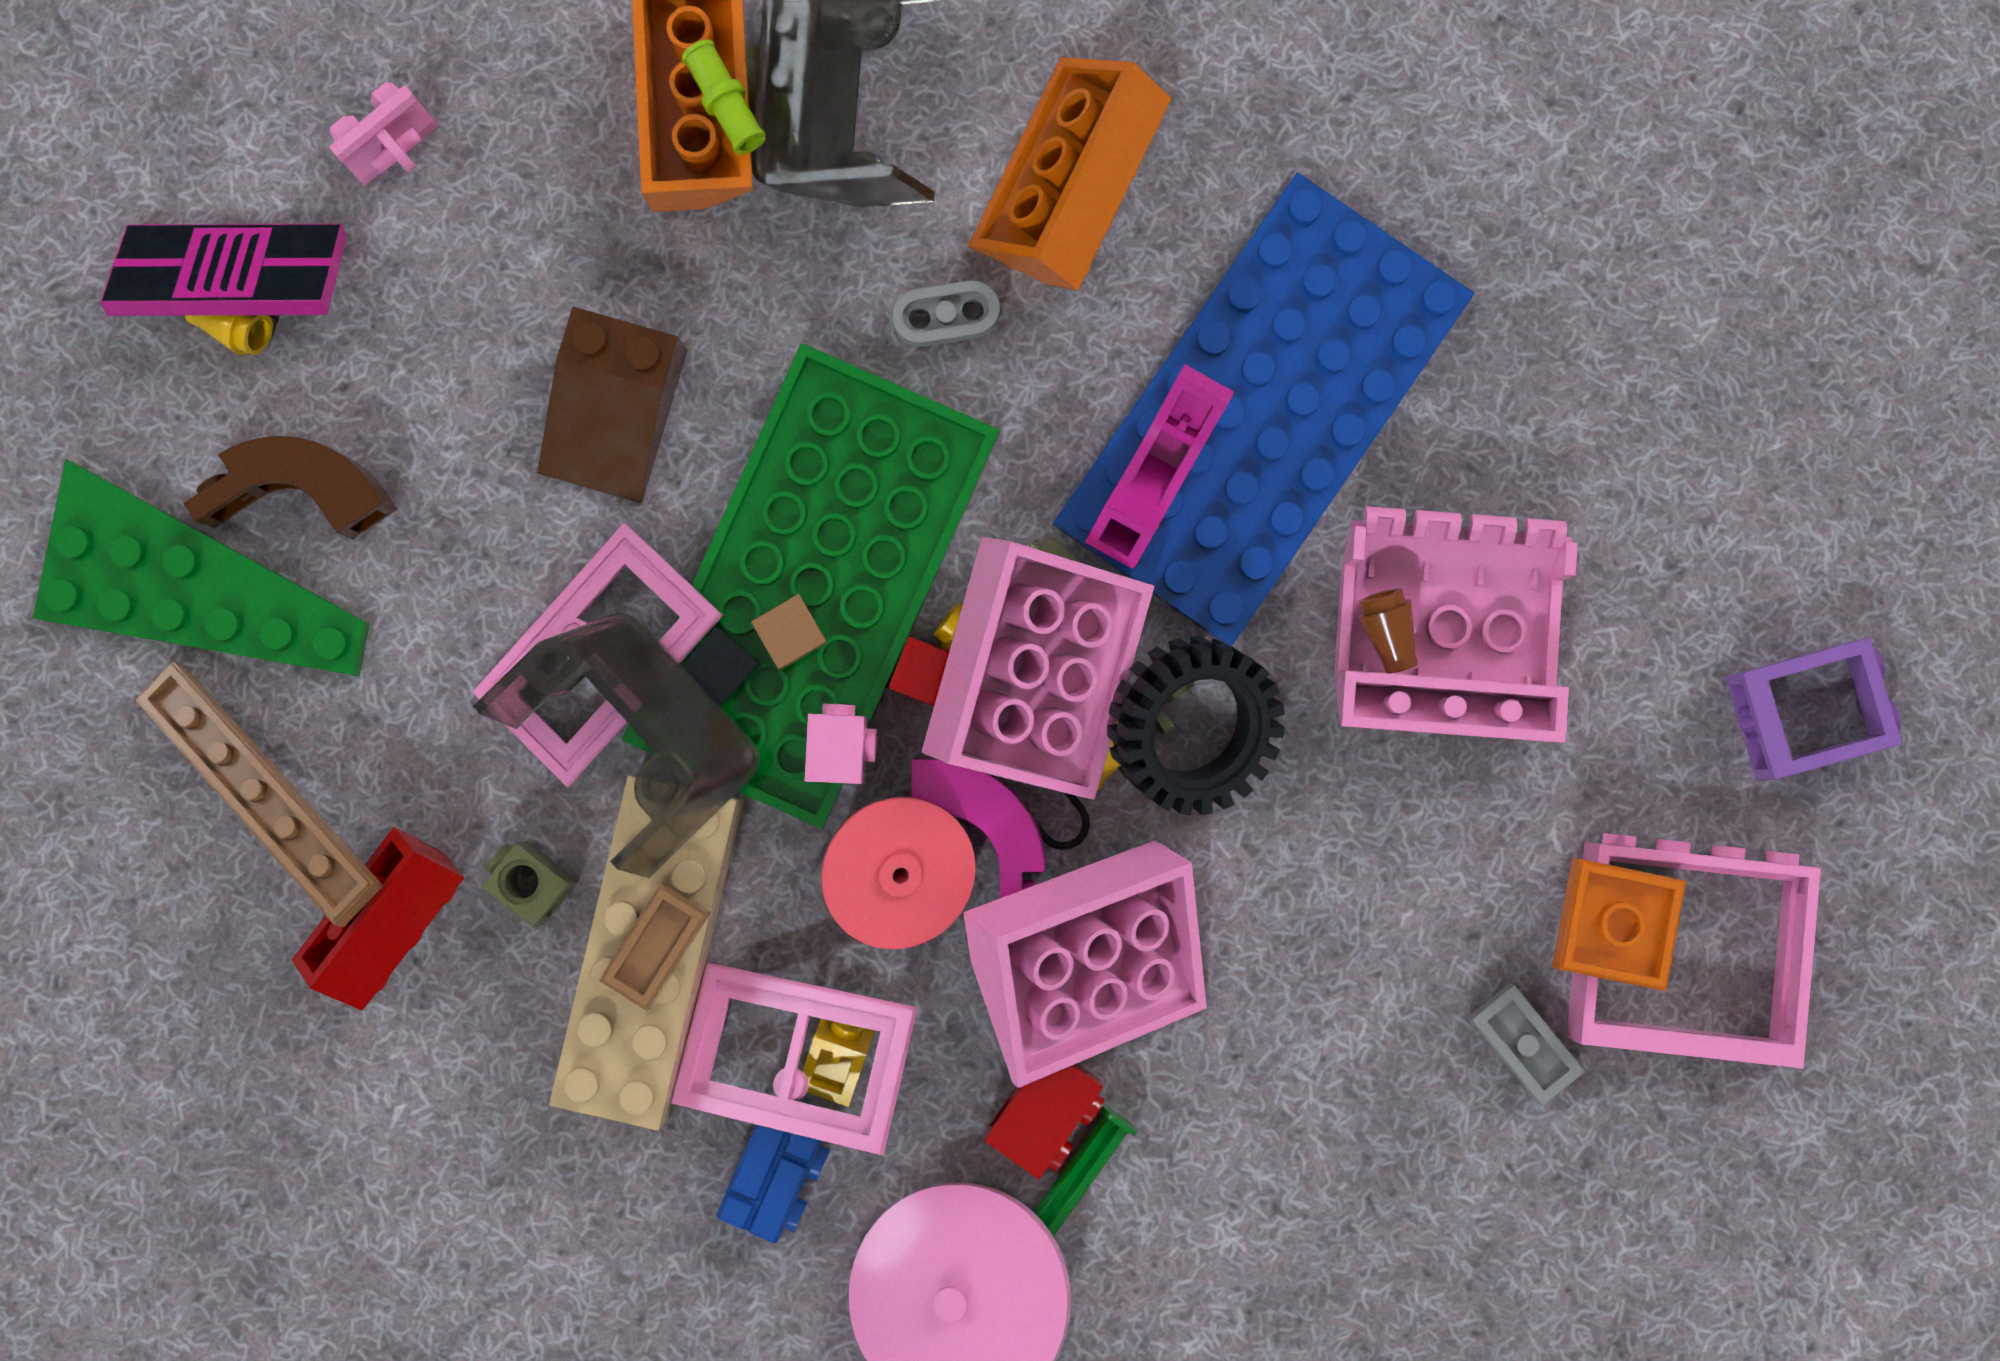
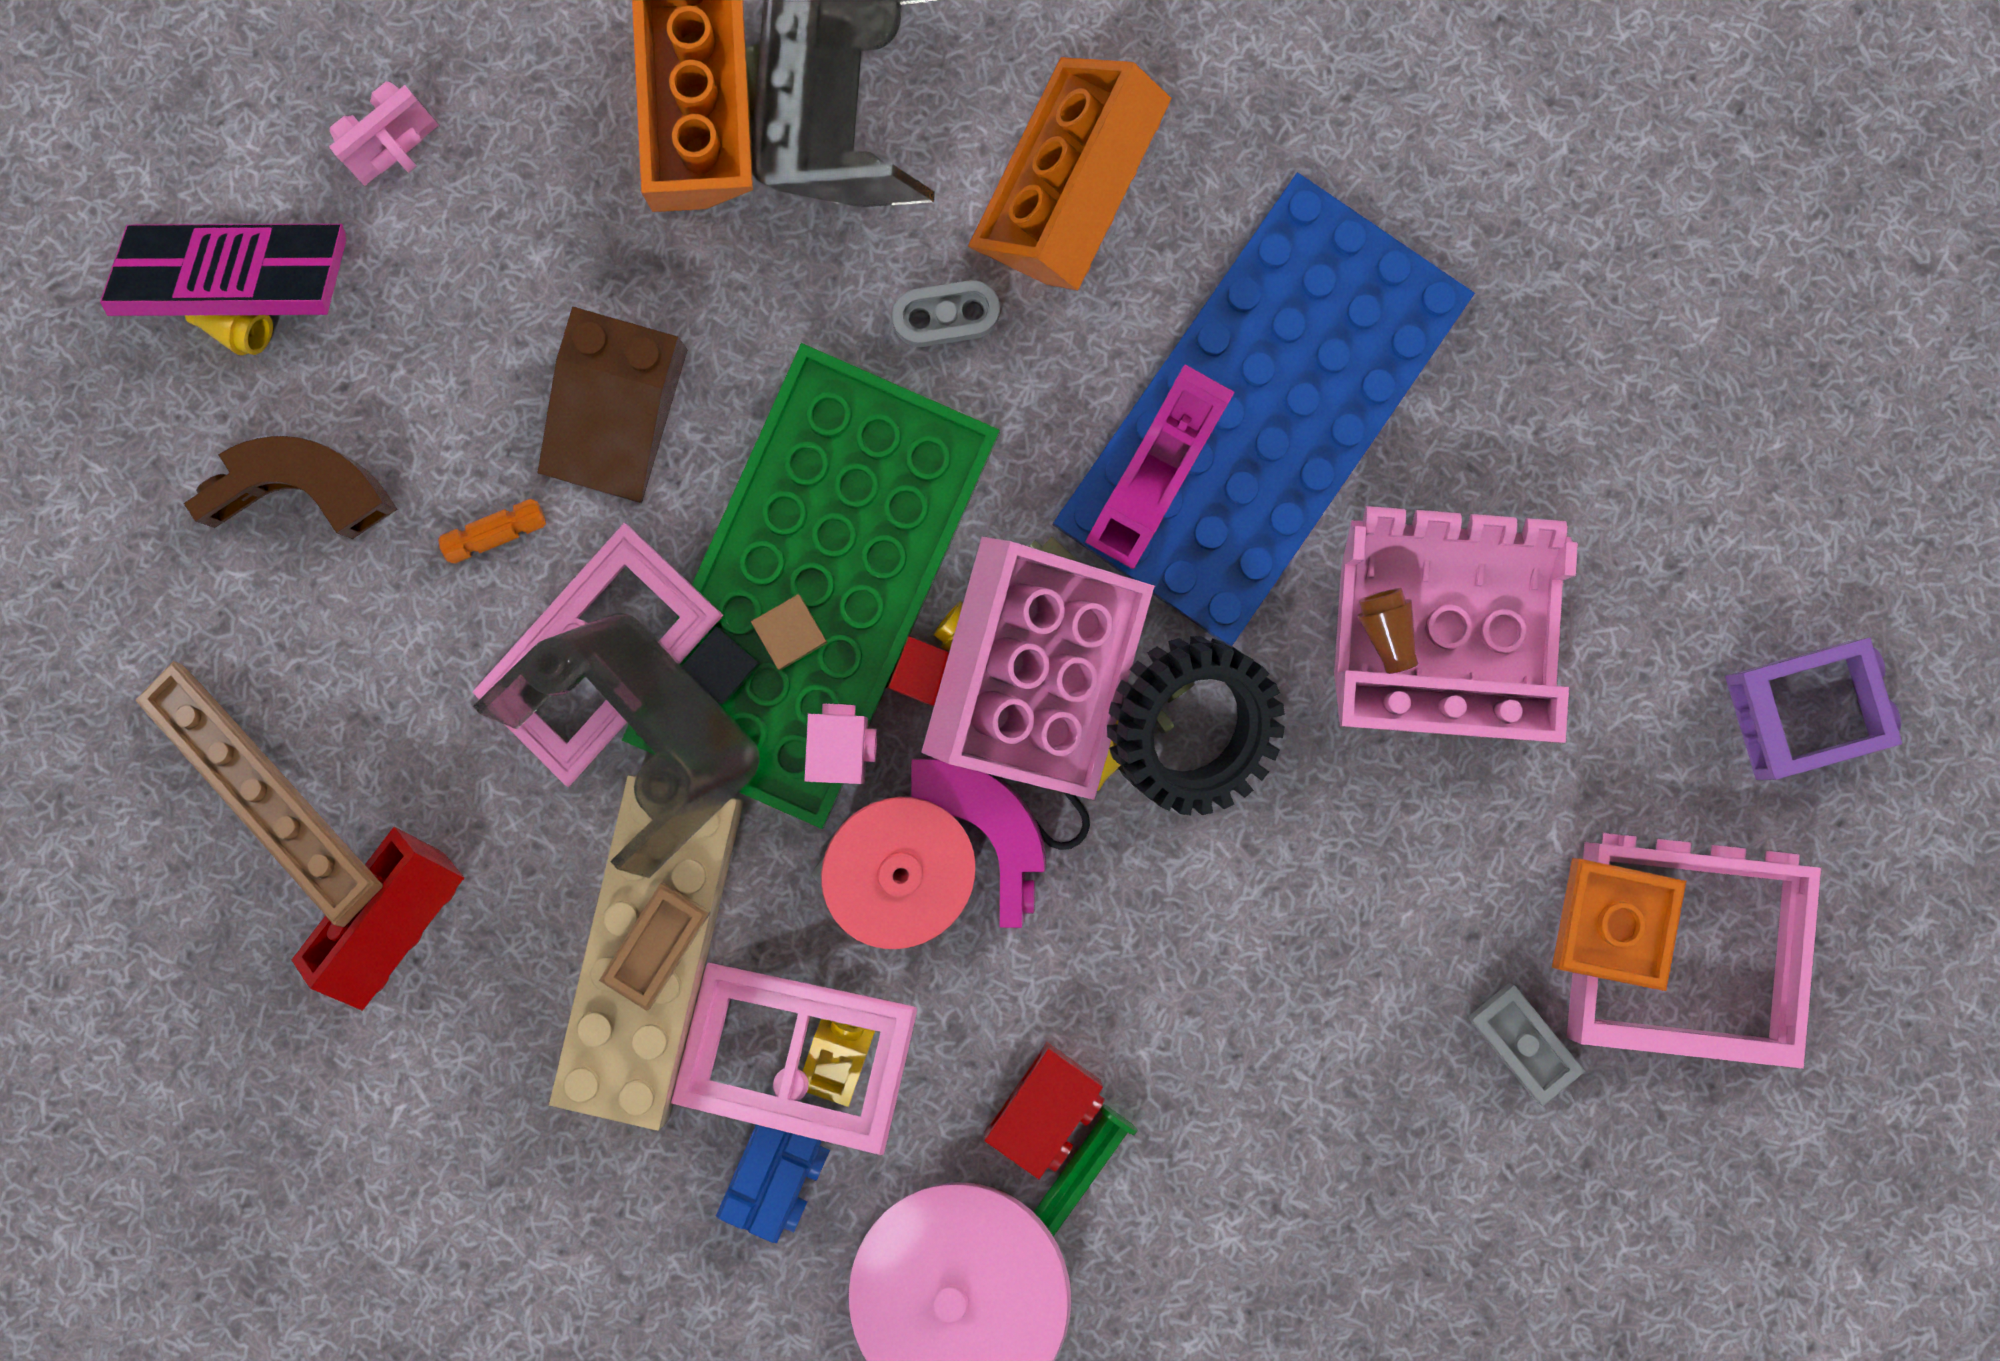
green wing [33,459,370,676] -> none
olive brick [481,841,579,928] -> none
lime pin [682,40,766,155] -> none
bright pink slope [963,840,1207,1088] -> none
none -> orange axle [438,499,546,564]

